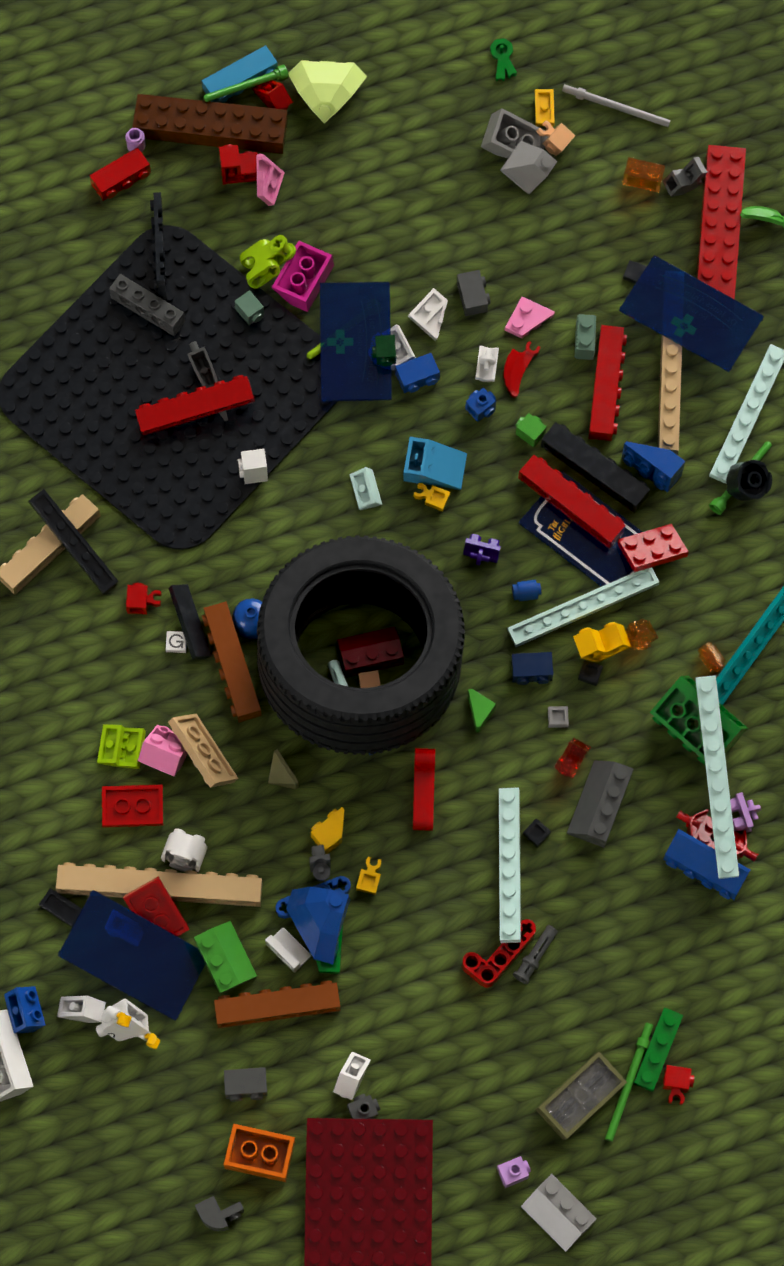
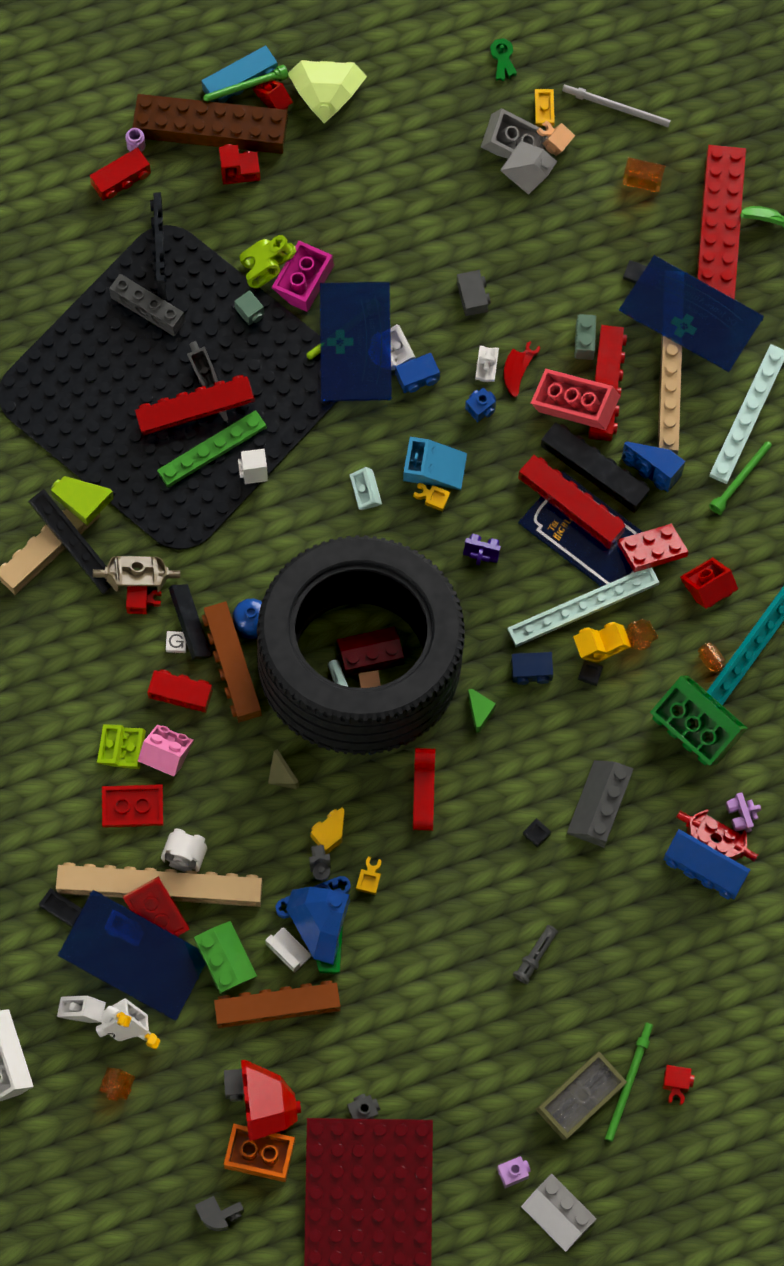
blue brick [4,986,45,1034] -> none
tan plate [168,714,238,788] -> none
bright pink wing [256,154,285,206] -> none
white slope [333,1052,370,1100] -> none
dark green brick [372,335,396,367] -> none
white wing [408,288,448,341] -> none
red beam [462,919,536,988] -> none
light aqua plate [499,787,521,943] -> none
bright pink wing [505,297,555,339] -> none
blue brick [512,580,541,602] -> none
bright green brick [515,413,547,448] -> none
light grey tile [548,706,569,728] -> none
clear red brick [554,738,591,779] -> none
green plate [634,1007,683,1092] -> none
dark grey brick [662,157,708,197] -> none
light aqua plate [695,675,739,879] -> none
black brick [726,460,772,501] -> none
none -> lime slope [51,476,114,526]
none -> dark tan plate [93,556,180,592]
none -> clear orange brick [99,1067,135,1102]
none -> red brick [147,669,213,713]
none -> bright green plate [157,410,267,488]
none -> red brick [241,1060,301,1141]
none -> coral brick [531,368,621,430]
none -> red slope [680,557,738,609]

